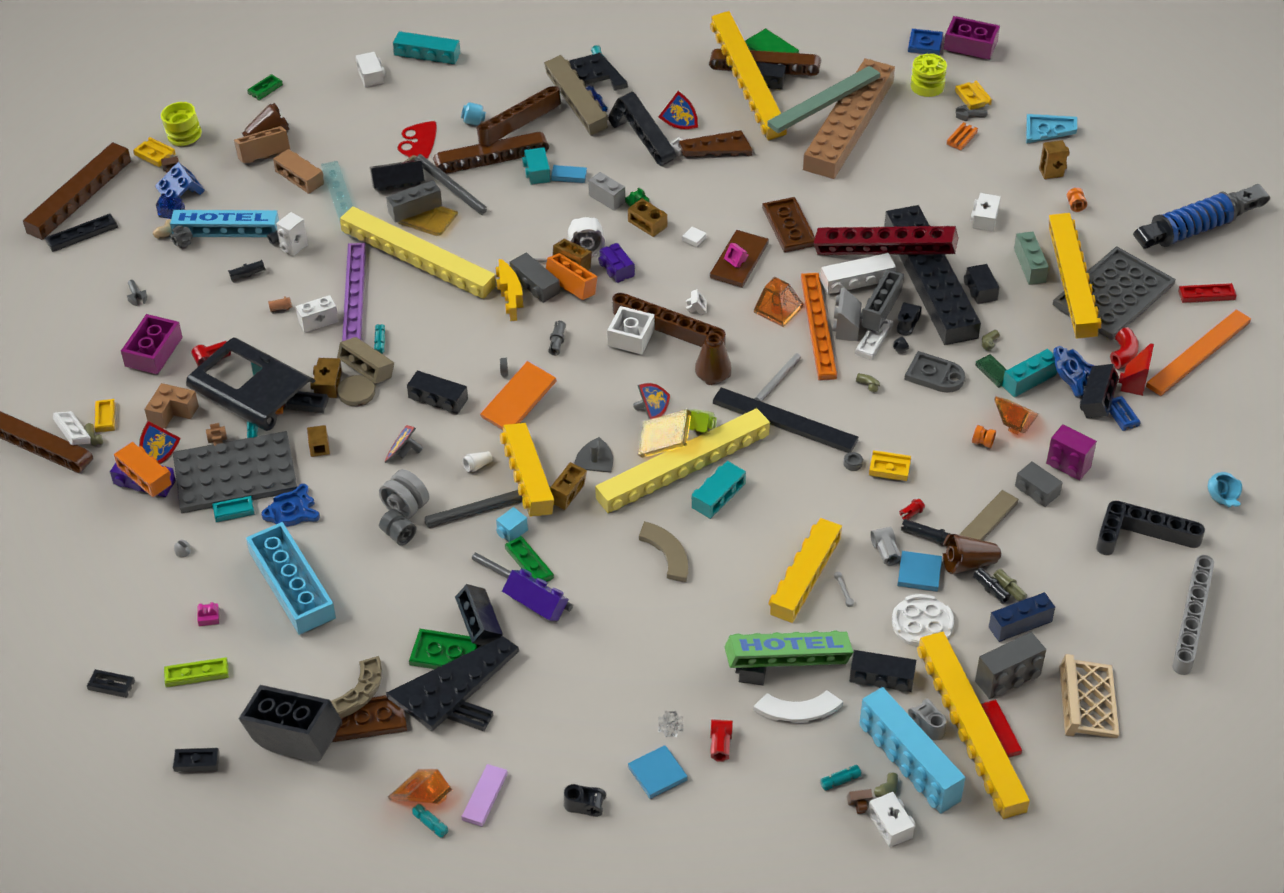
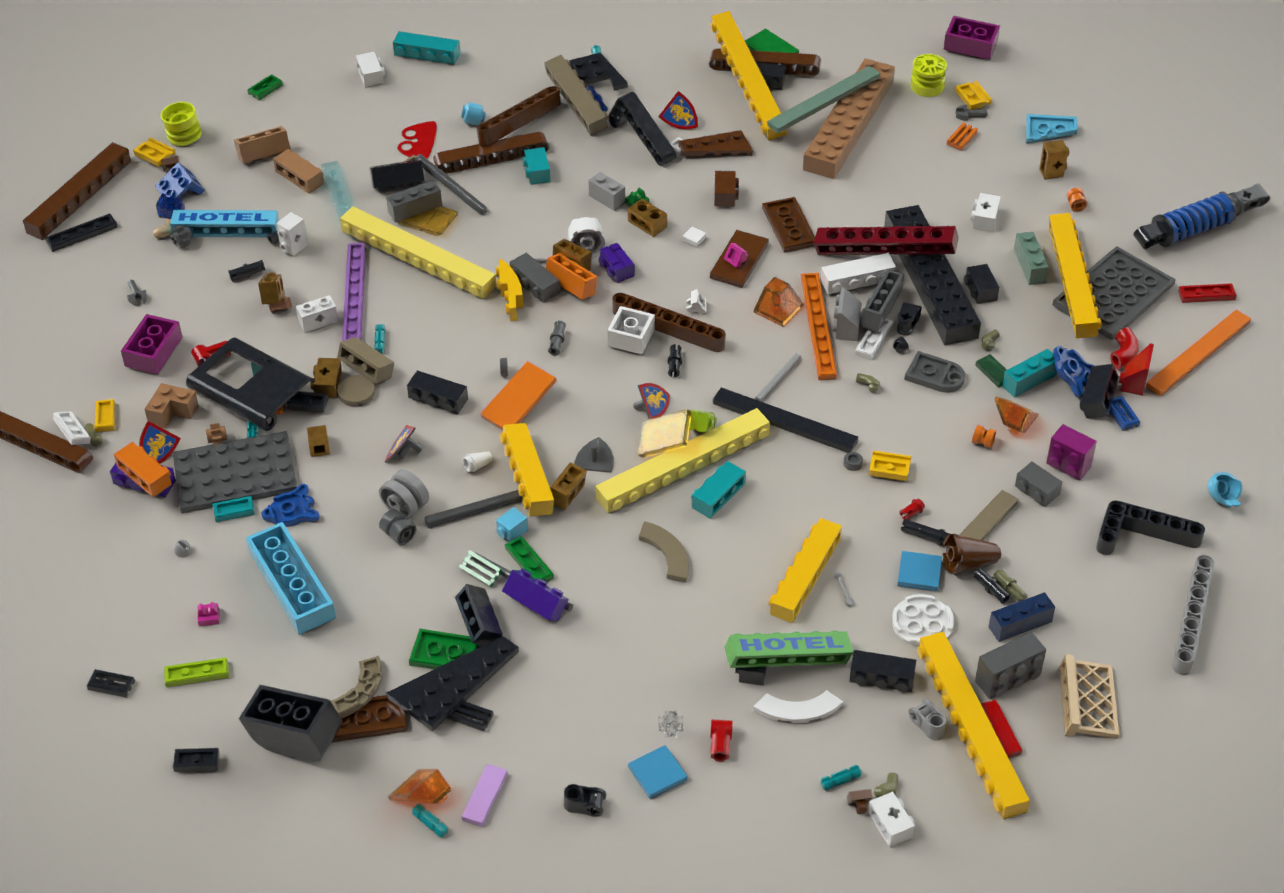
reddish brown cone [242,103,290,137] -> none
dark azure tile [551,165,587,183] -> none
reddish brown cone [695,333,731,385] -> none
medium azure brick [859,687,966,814] -> none
light grey piece [870,527,901,566] -> none
blue tile [908,28,943,56] -> none
none -> pearl gold brick [258,272,285,305]
none -> tile [458,550,503,587]
none -> black pin [667,344,682,378]
none -> reddish brown brick [714,171,739,207]

